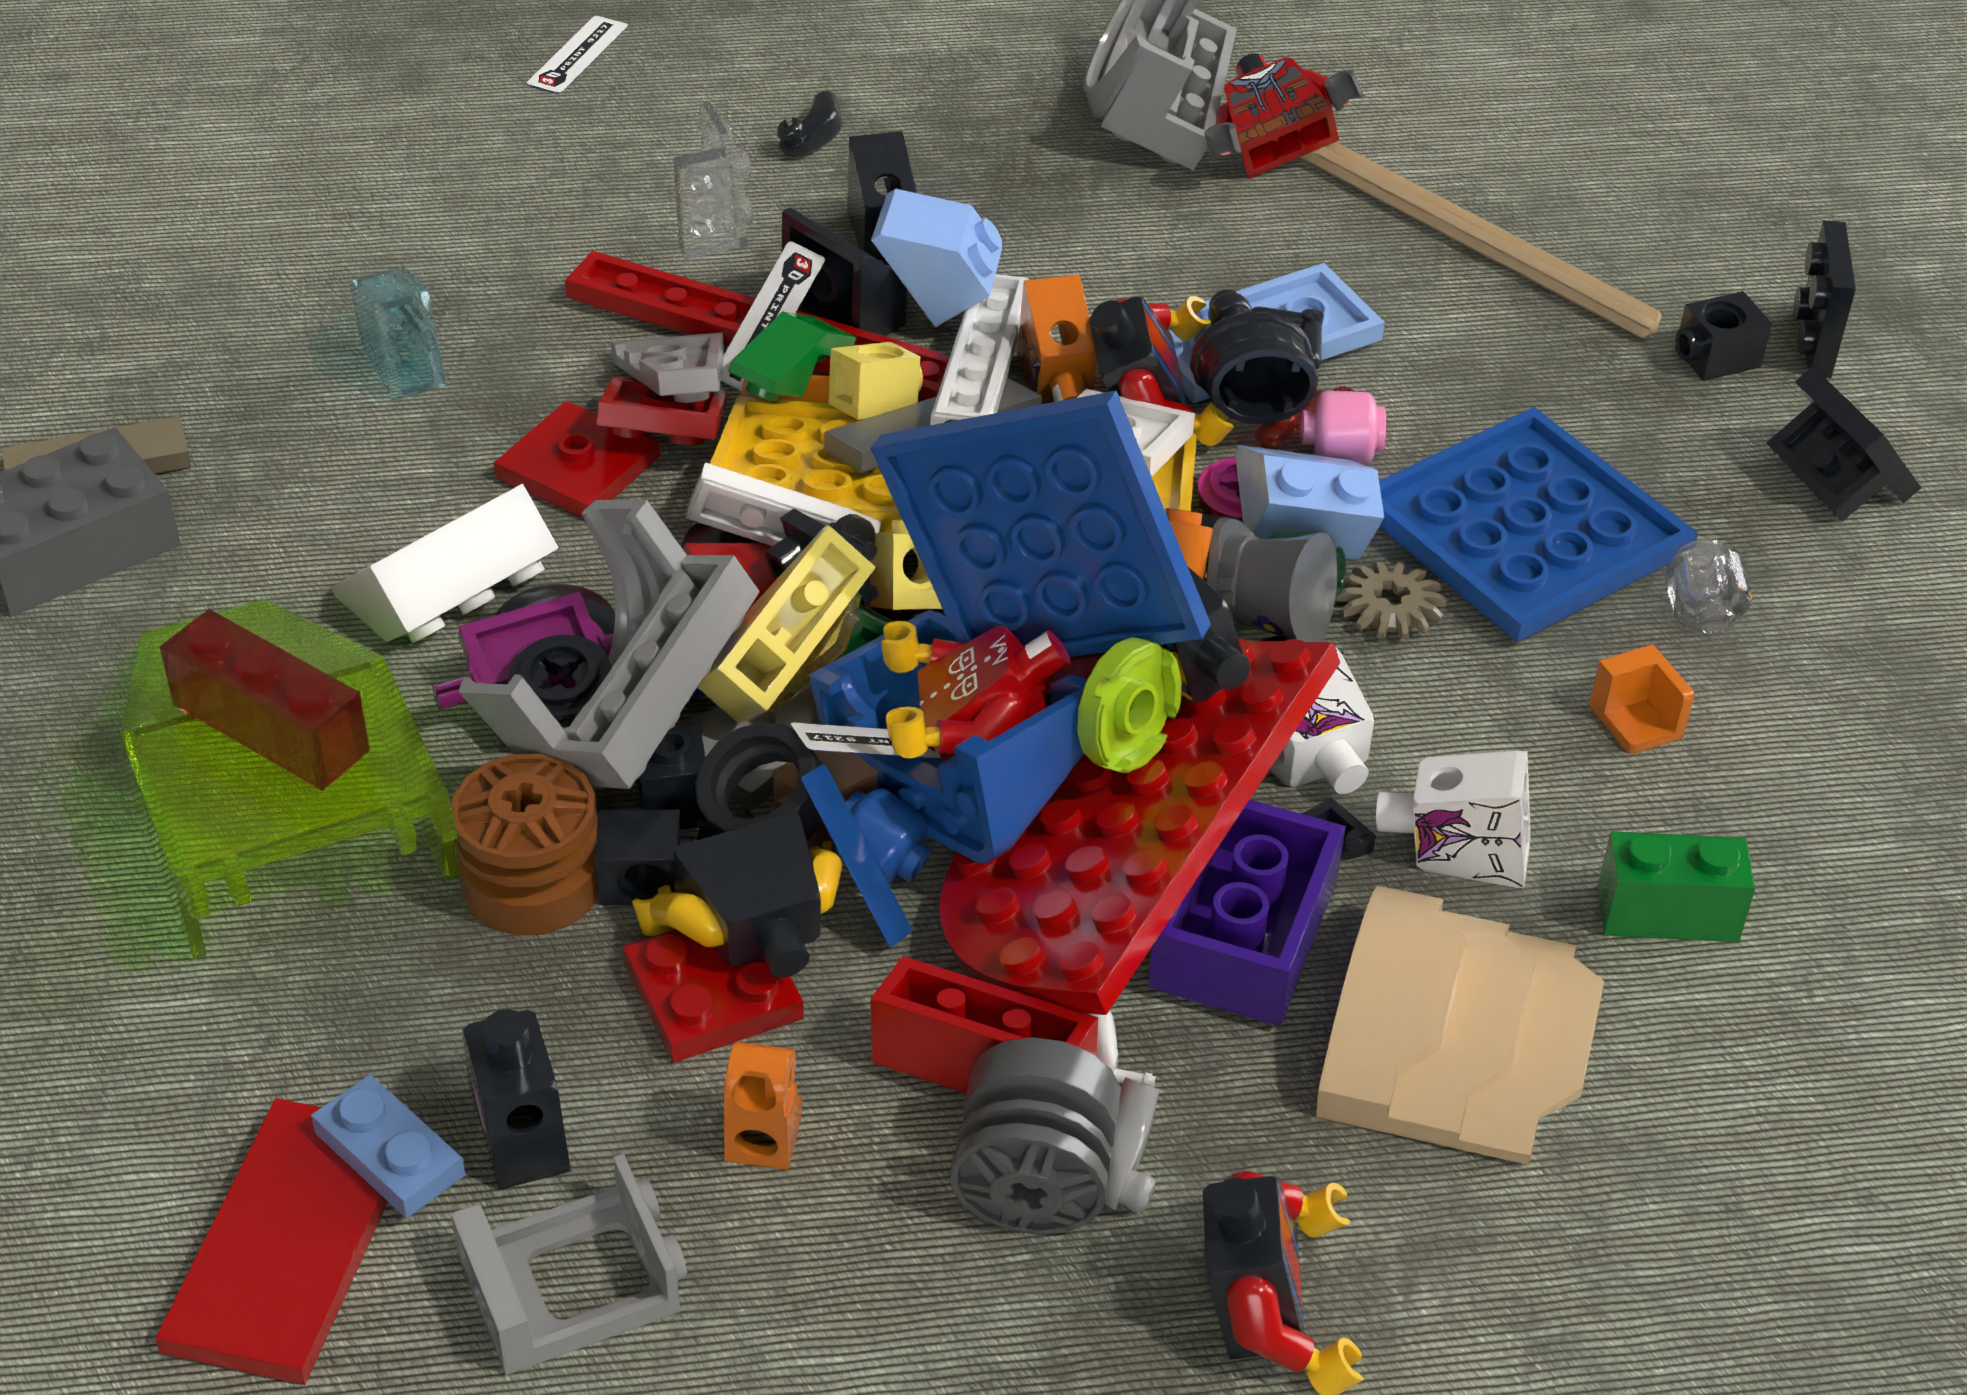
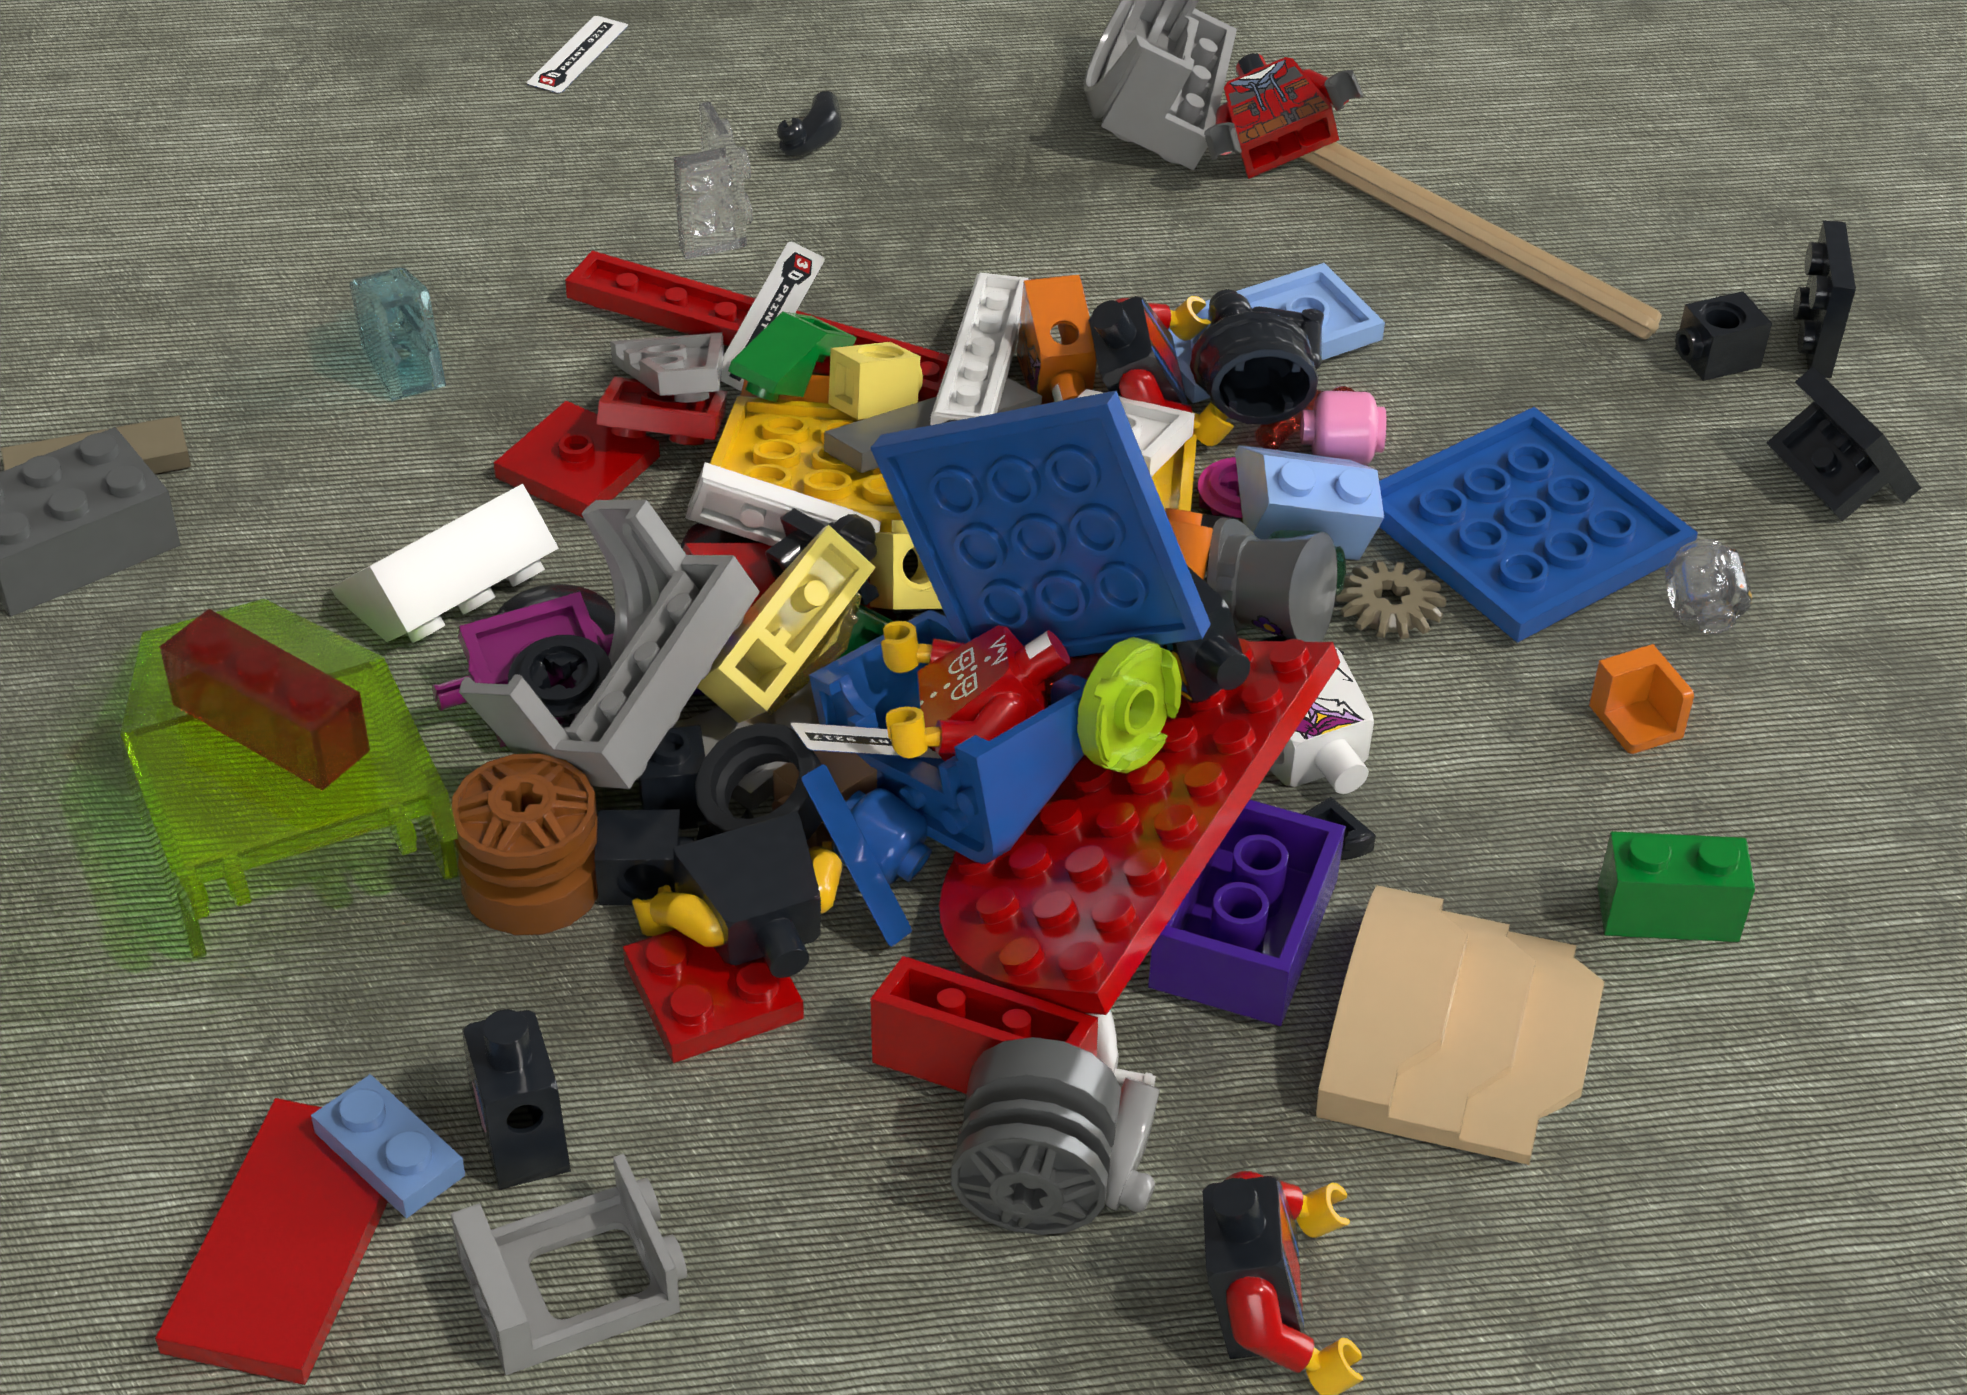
orange leg [724,1041,803,1170] -> none
black slope [782,208,907,336] -> none
black torso [847,131,917,266] -> none
light blue slope [871,189,1002,327] -> none
white torso [1376,751,1531,888] -> none

